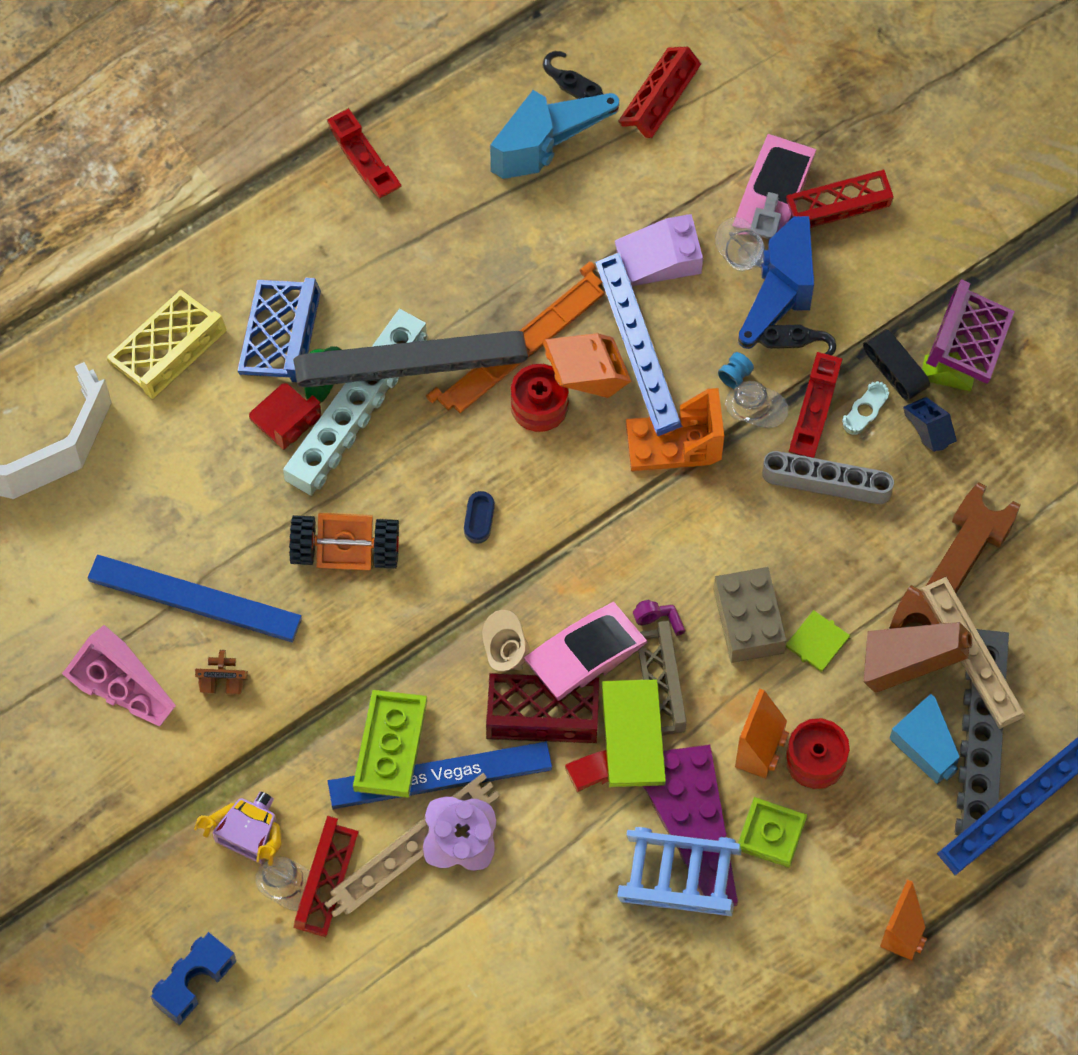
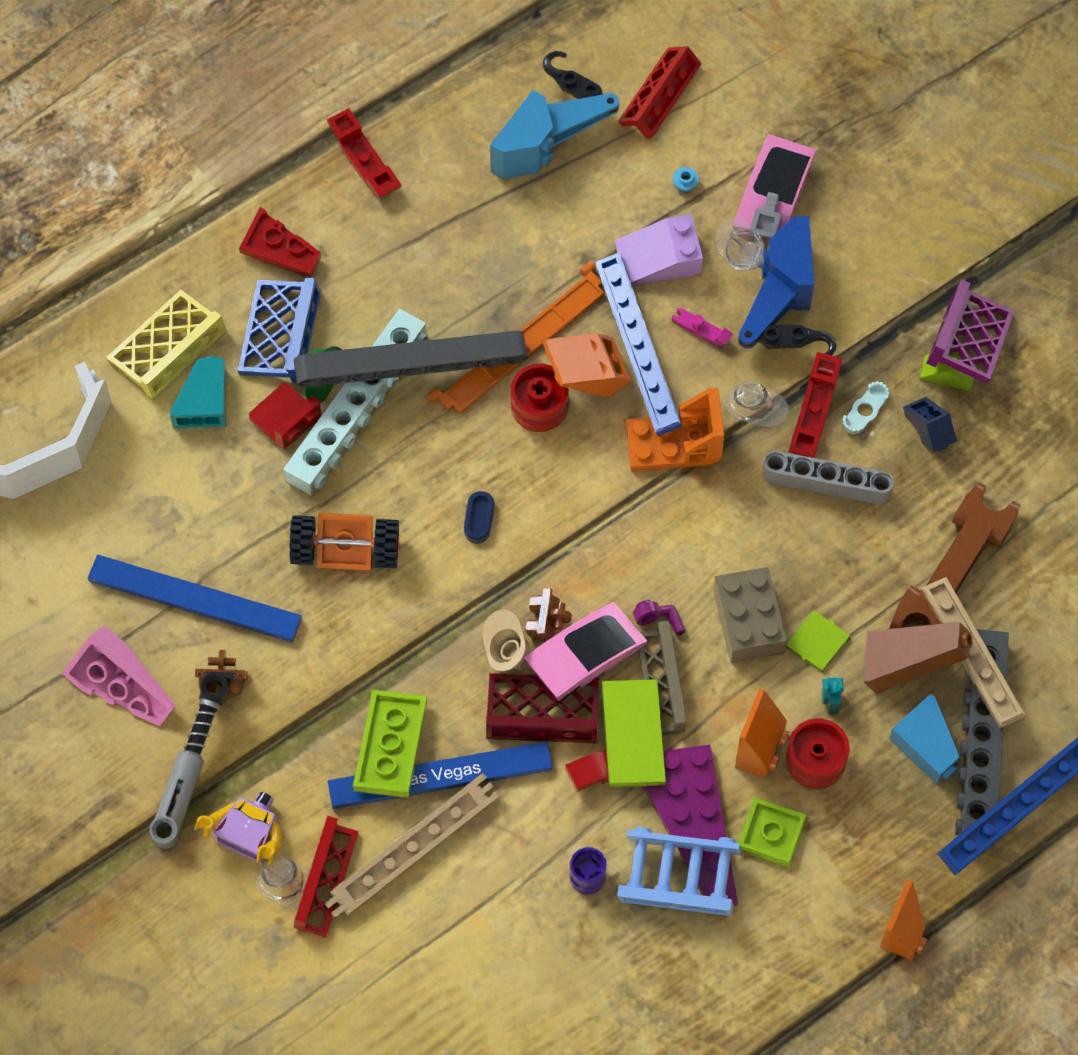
blue arch [151,932,237,1026] -> none
lavender brick [423,797,496,871] -> none
dark azure wheel [717,352,754,389] -> none
red fence [786,169,894,228] -> none
black beam [863,329,930,401] -> none
none -> piece [149,673,229,849]
none -> teal slope [170,356,226,428]
none -> red wing [239,206,321,278]
none -> dark orange hips [525,588,572,643]
none -> dark purple wheel [570,847,607,895]
none -> dark pink piece [672,308,733,347]
none -> medium azure plate [673,167,699,192]
none -> teal plate [821,677,844,714]

